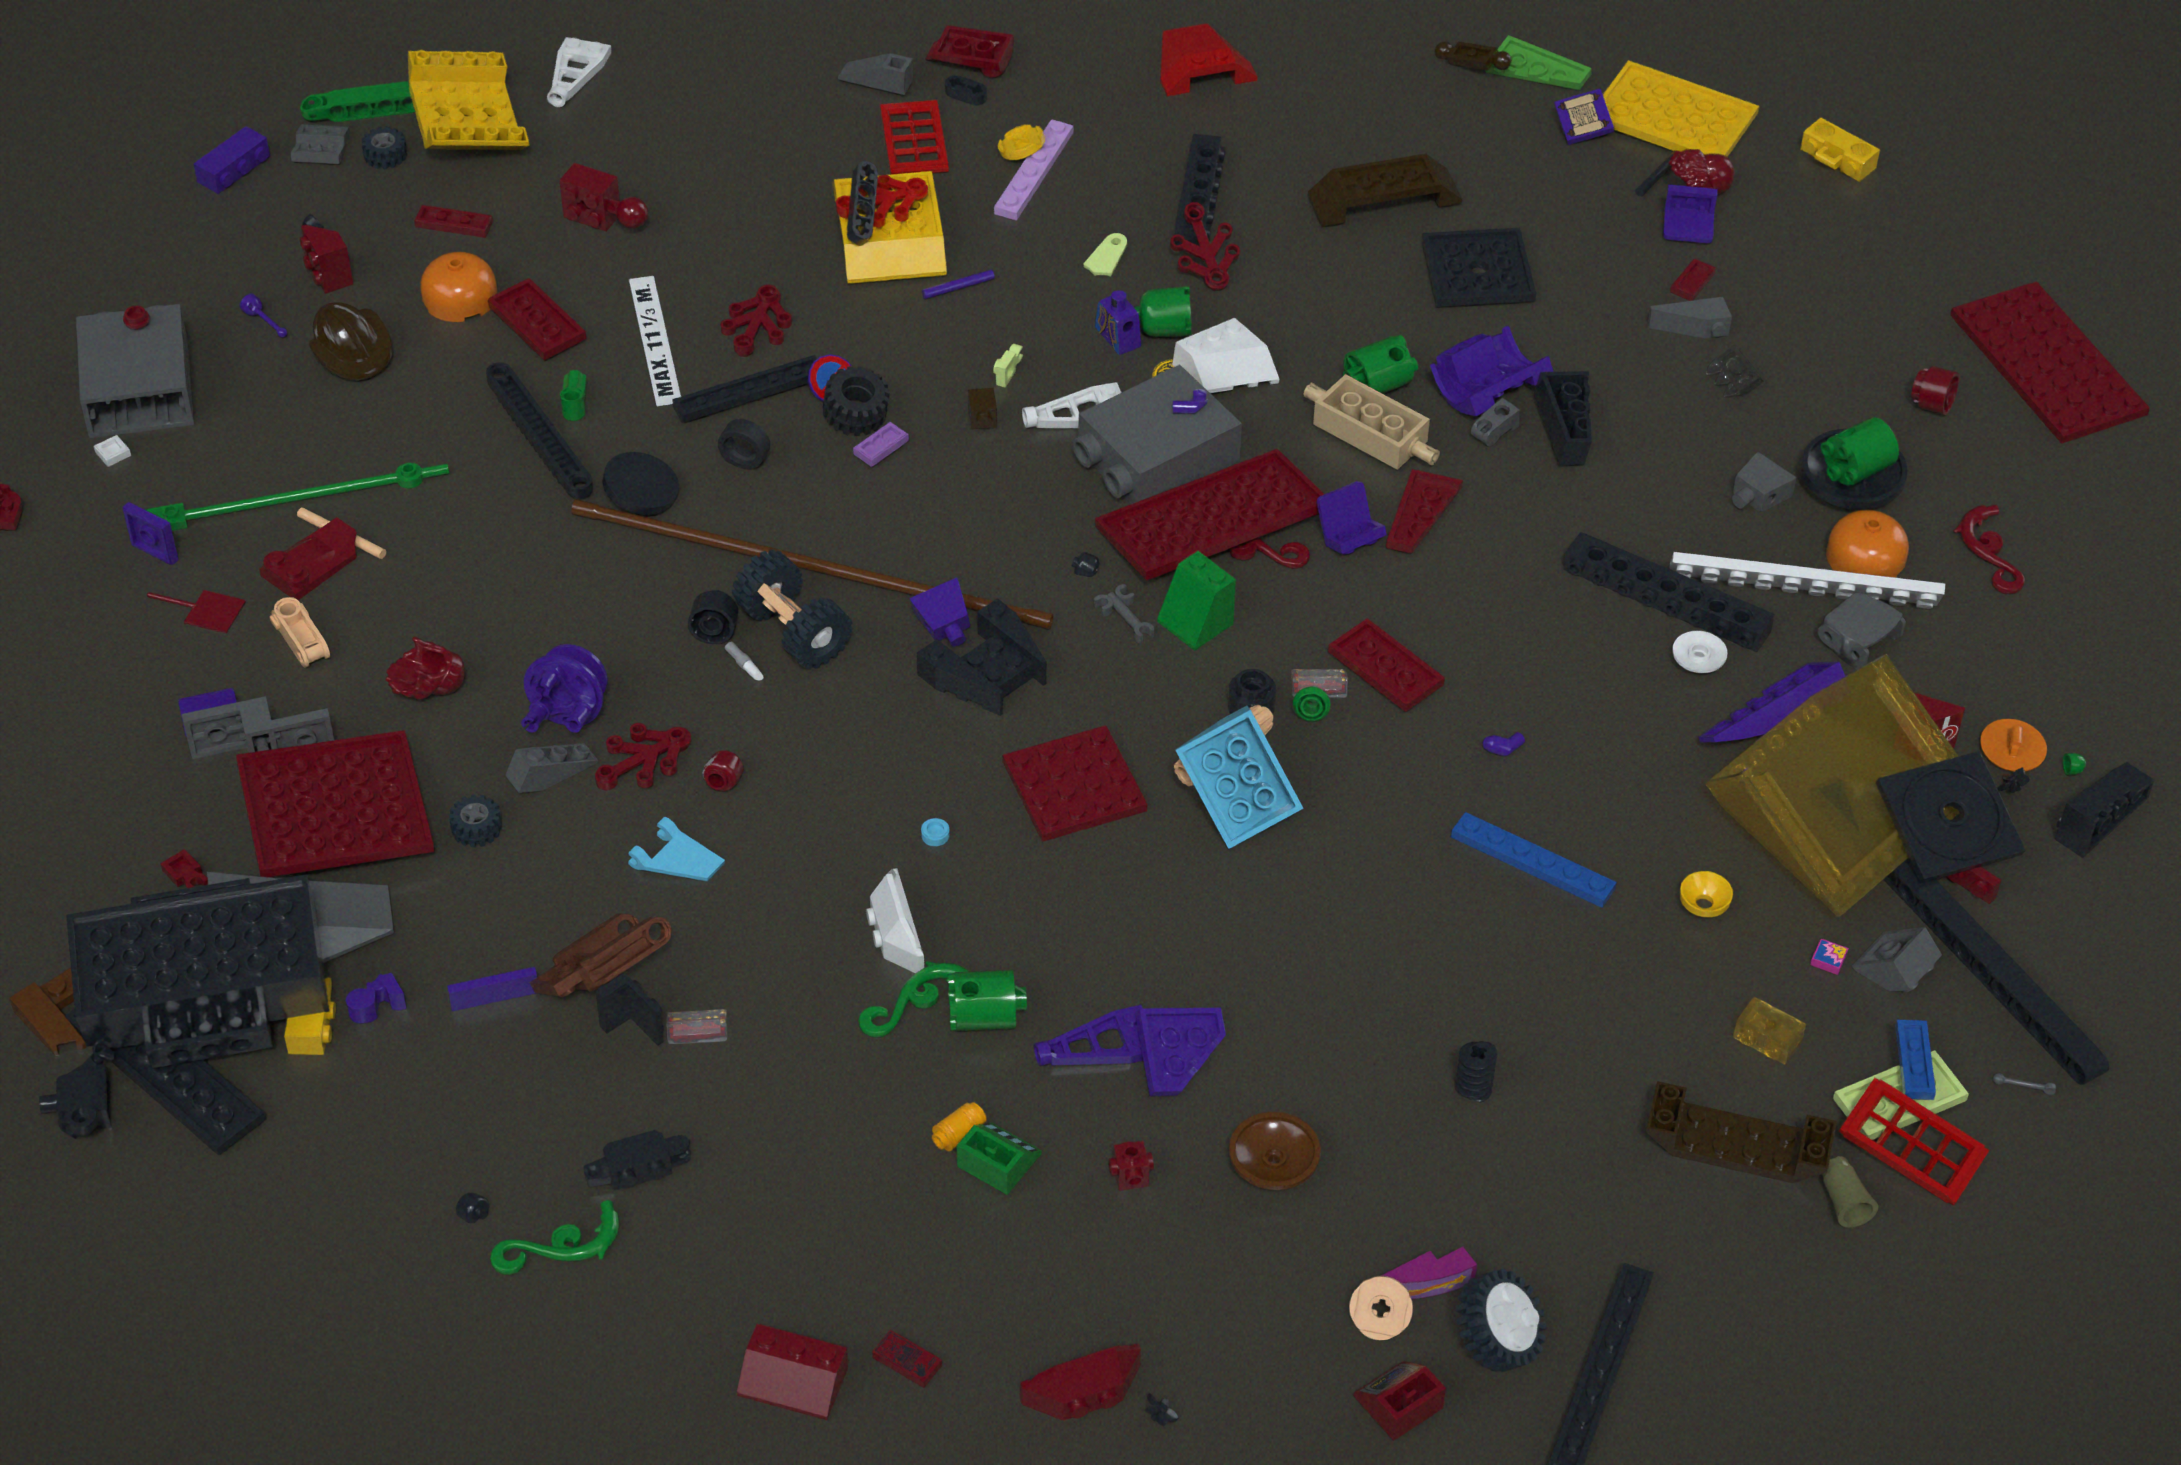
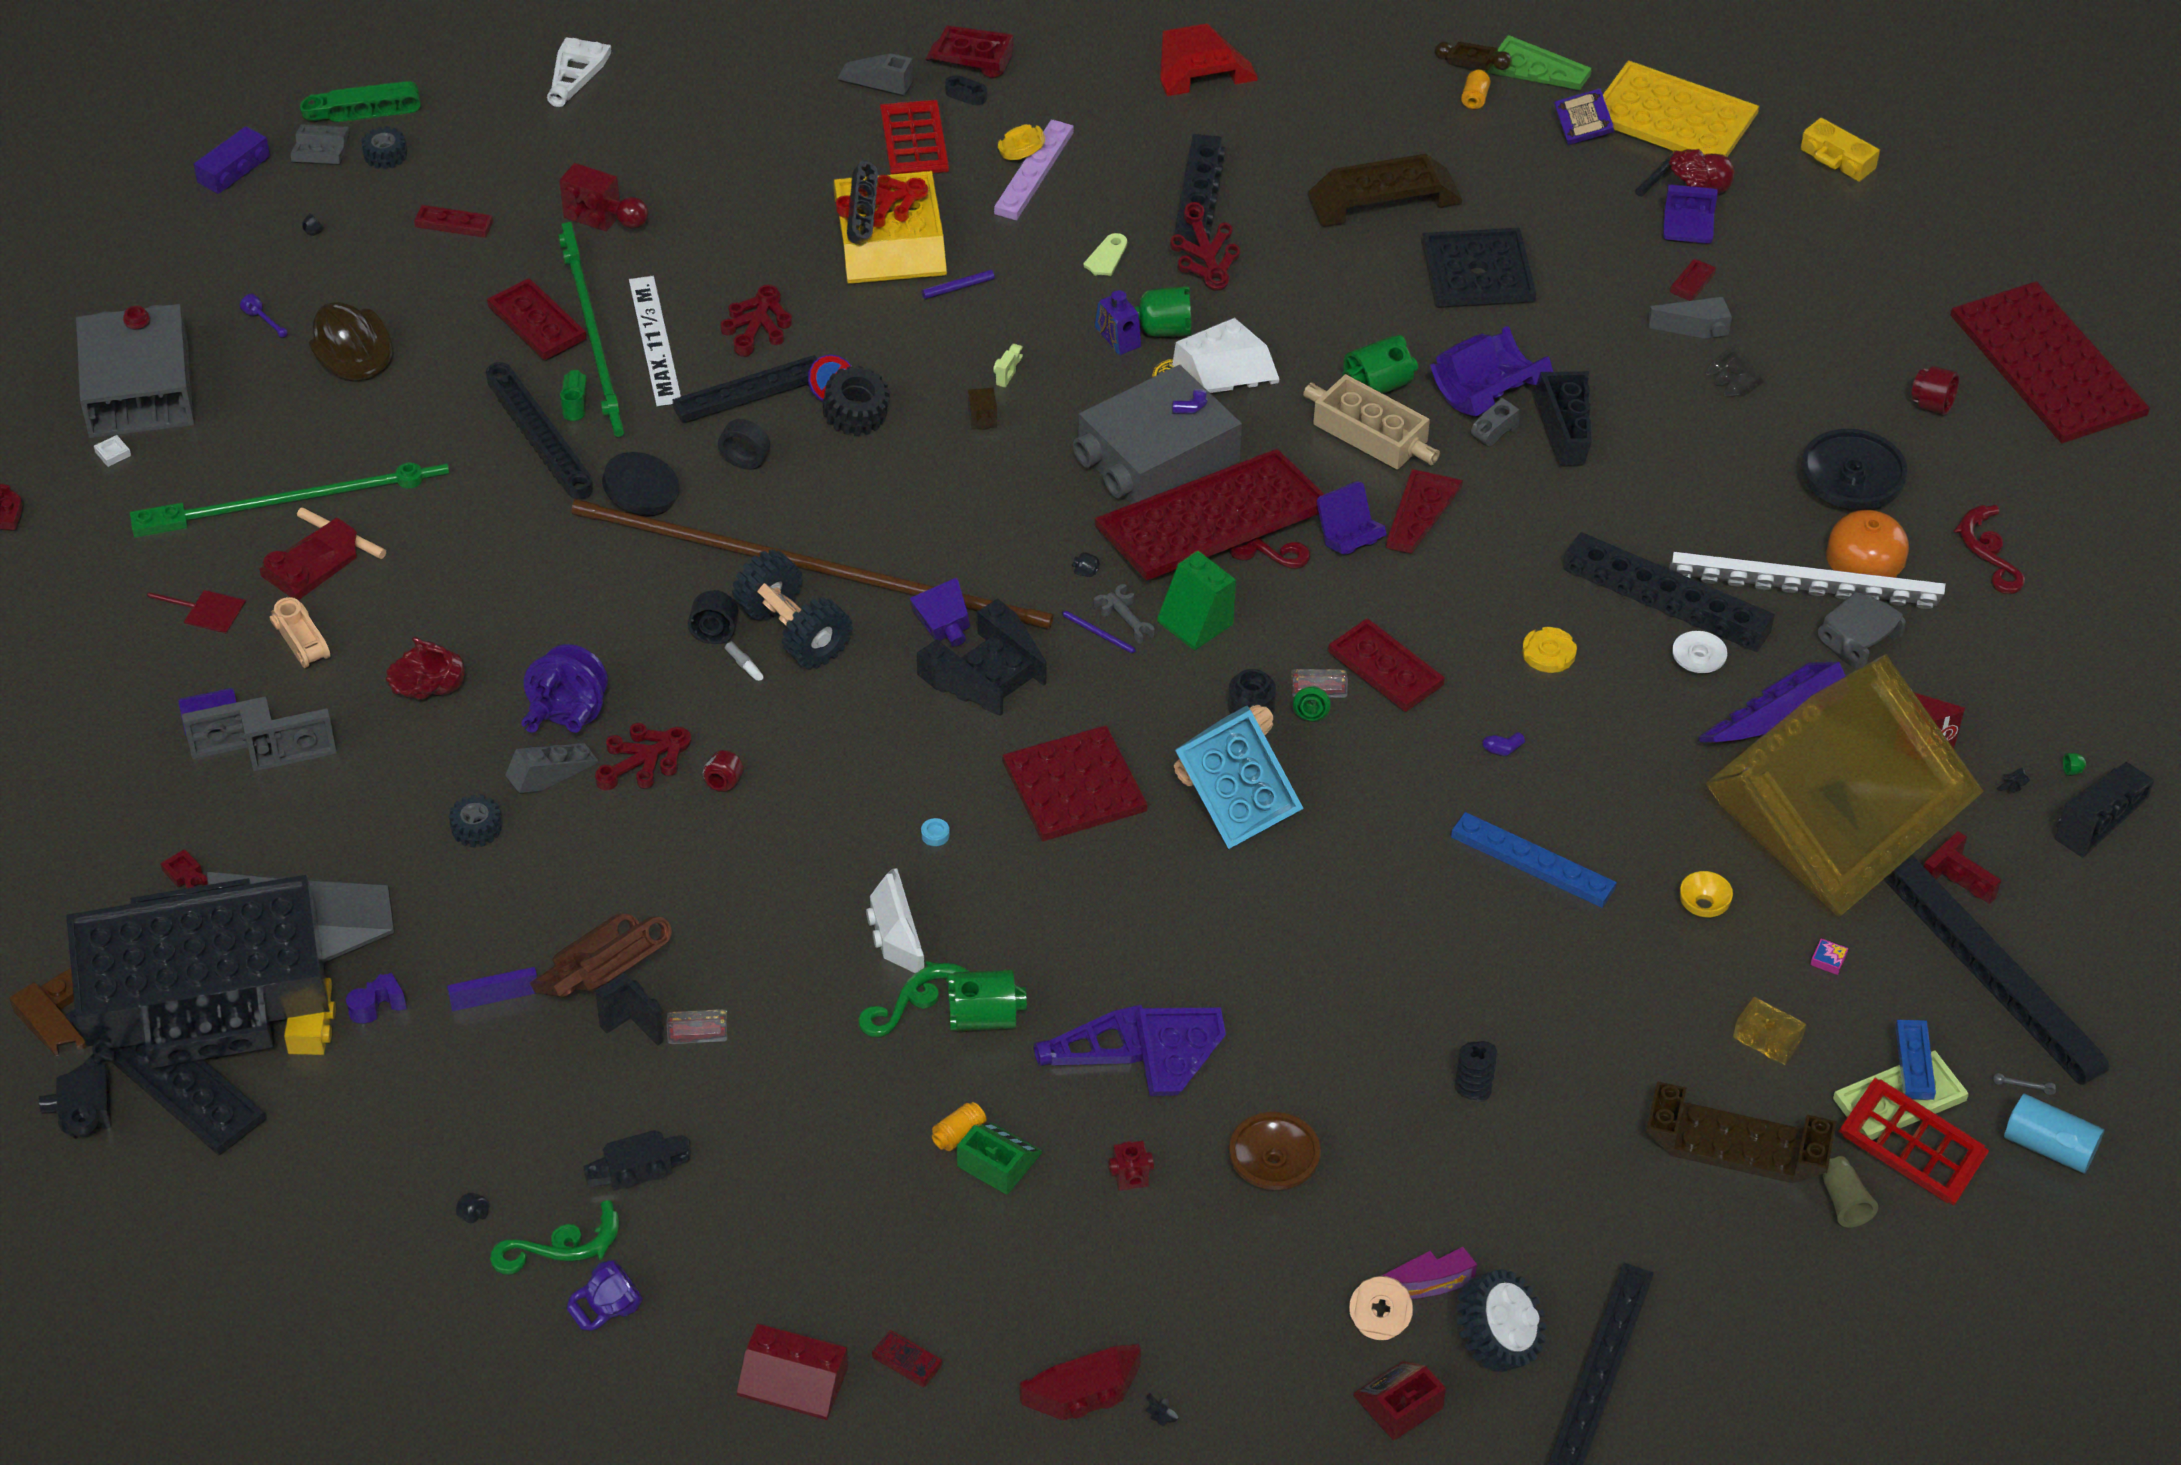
dark purple tile [122,502,179,565] -> none
dark red plate [236,730,434,877] -> none
dark red slope [299,225,353,294] -> none
yellow slope [408,50,529,150] -> none
orange cylinder [420,252,498,322] -> none
medium azure flag [628,817,725,881] -> none
medium lavender plate [853,422,909,467] -> none
white plate [1022,382,1121,428] -> none
dark grey torso [1732,452,1797,512] -> none
green cylinder [1820,417,1899,486] -> none
dark grey slope [1852,927,1942,992] -> none
black piece [1875,751,2026,883] -> none
orange shield [1980,719,2047,772] -> none
none -> green bar [558,222,624,437]
none -> dark purple piece [567,1260,643,1331]
none -> dark purple axle [1062,611,1136,653]
none -> light orange head [1461,70,1490,109]
none -> yellow tile [1522,627,1577,673]
none -> medium azure piece [2004,1094,2105,1174]

